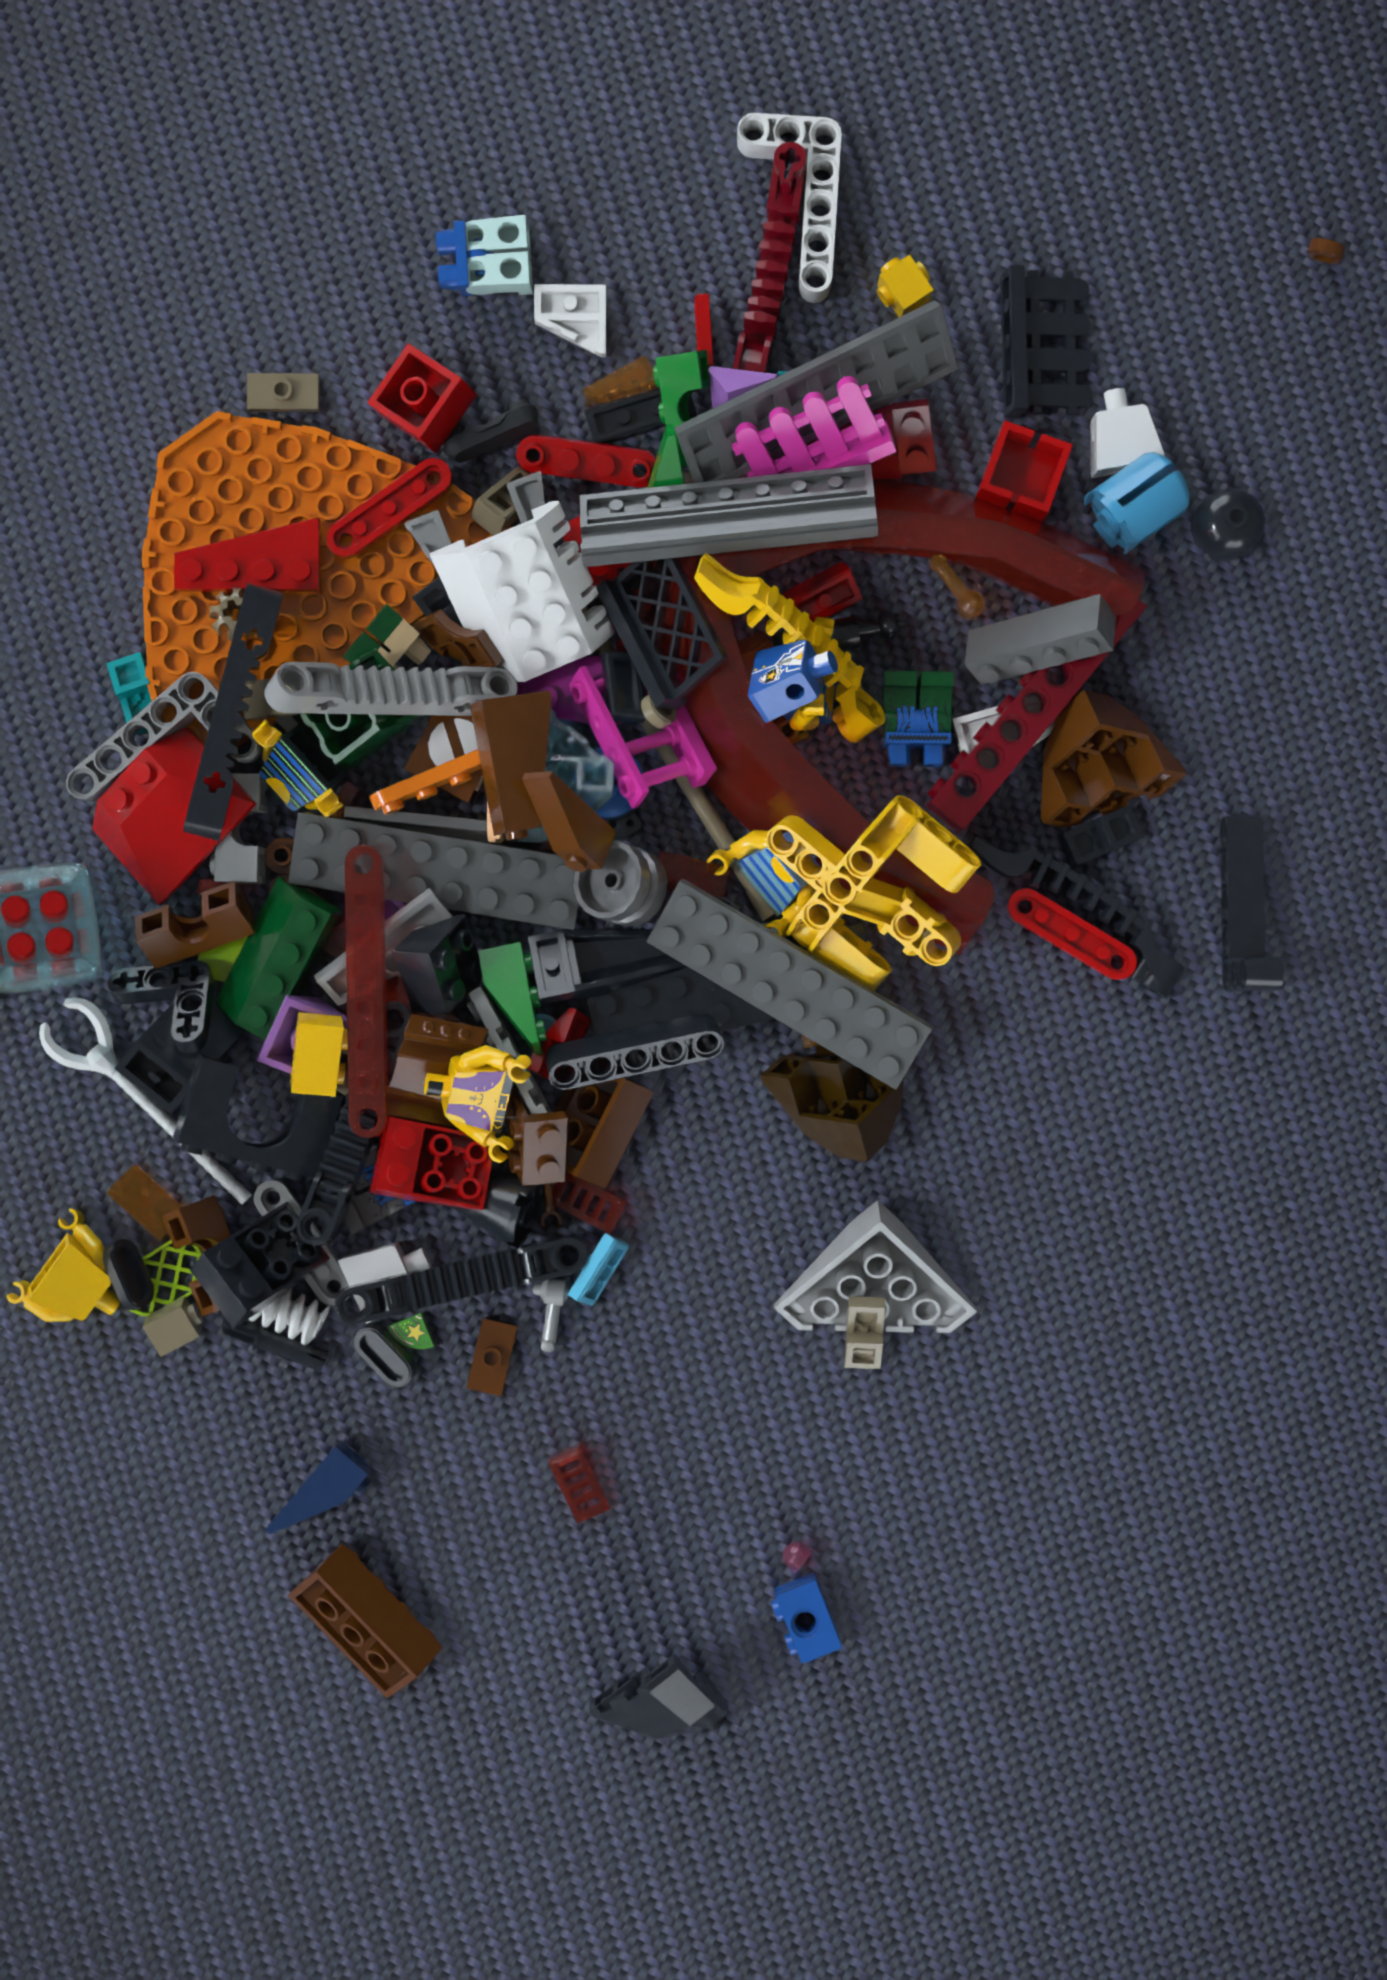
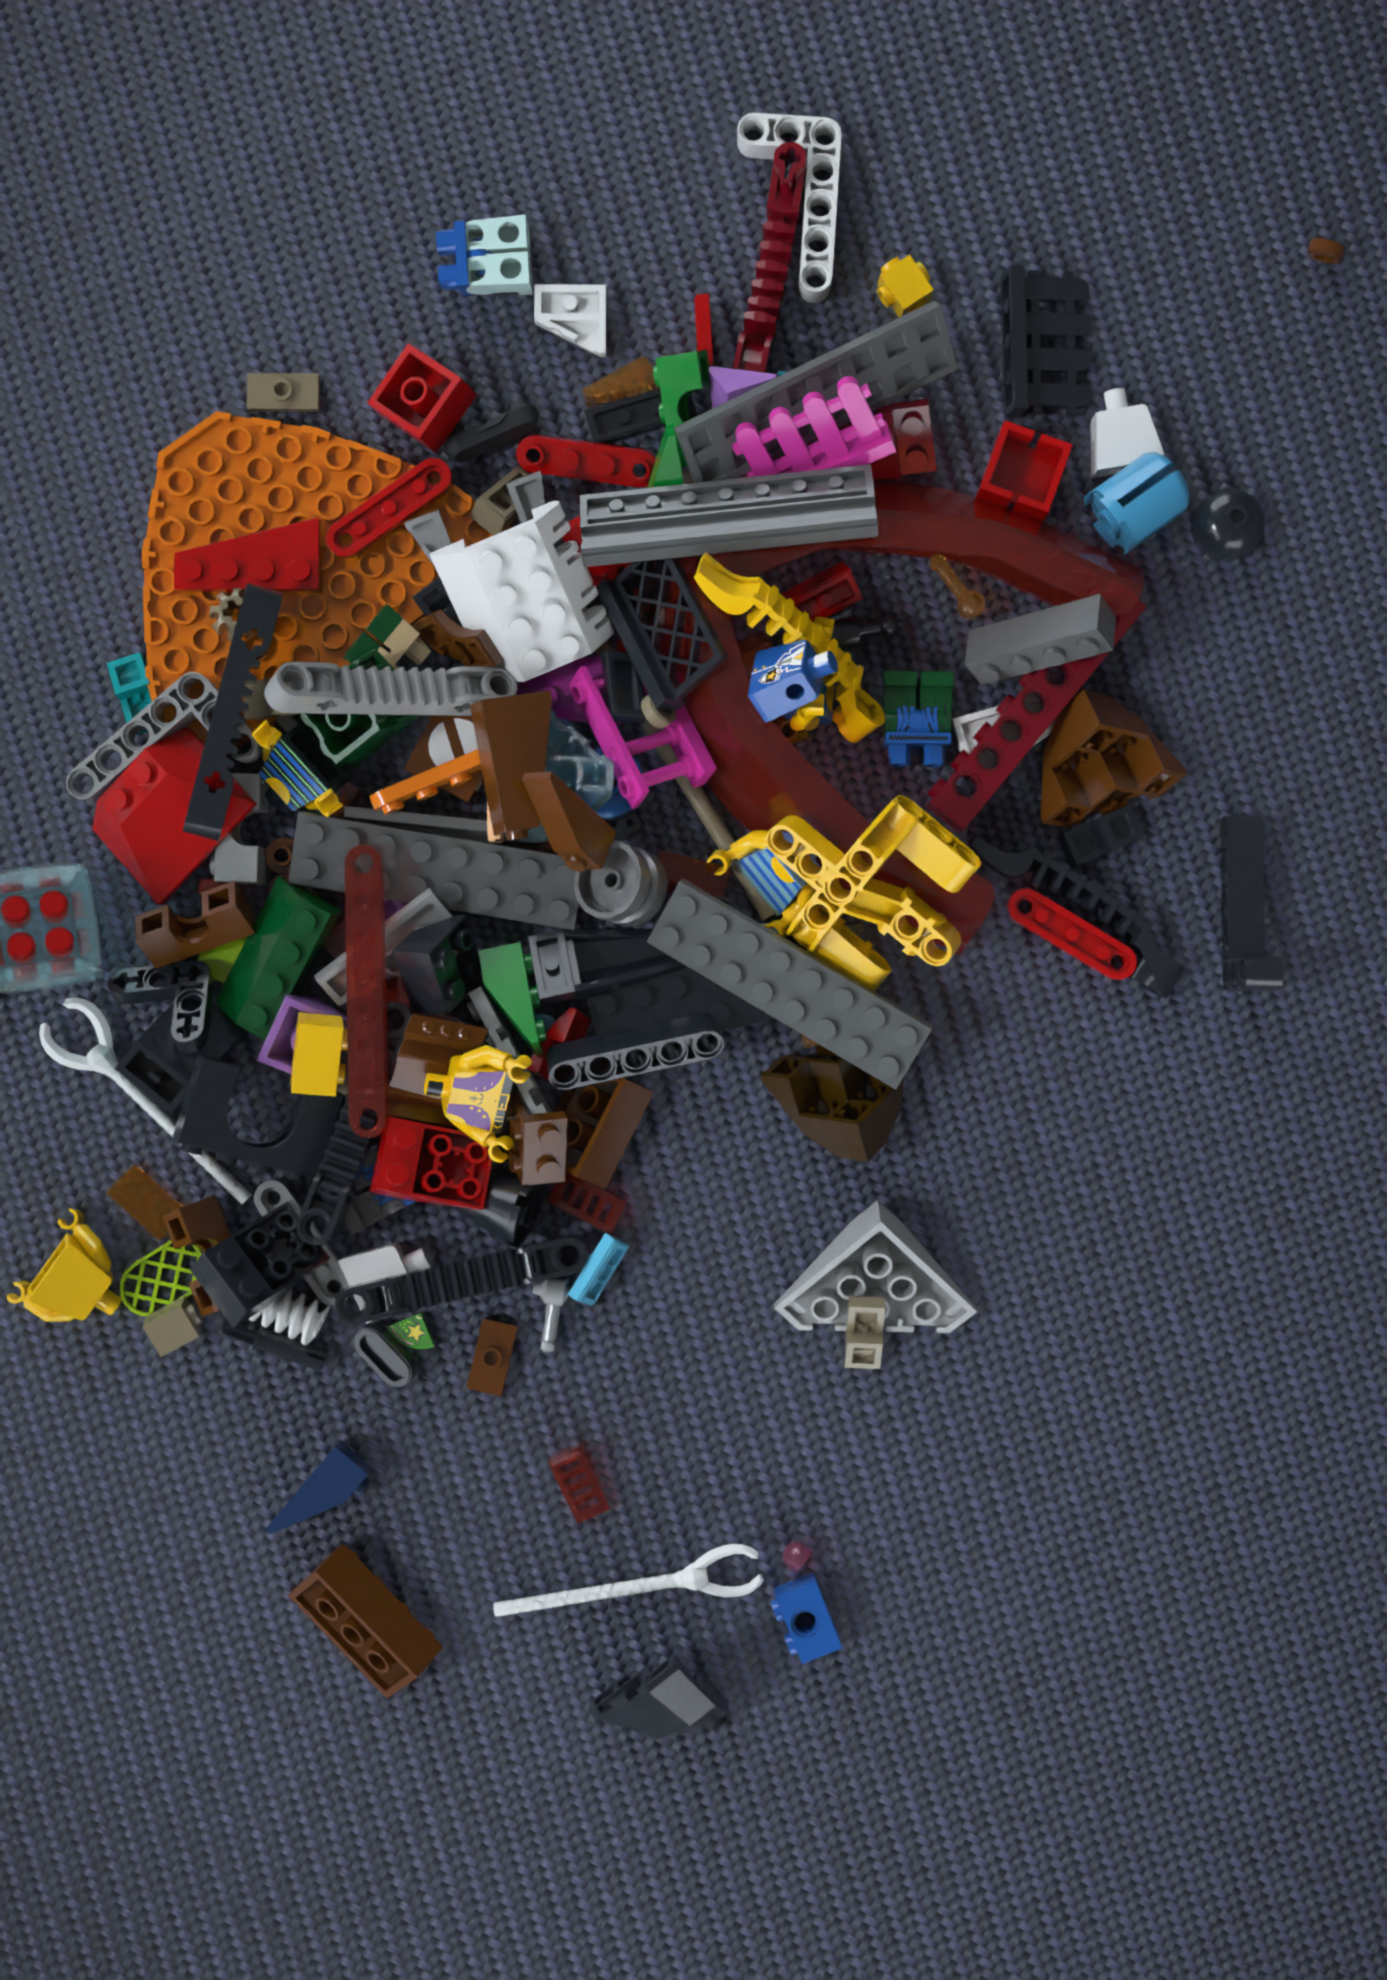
black tile [103,1239,154,1310] -> none
reddish brown hand [540,1183,563,1230] -> none
none -> white piece [493,1544,764,1617]

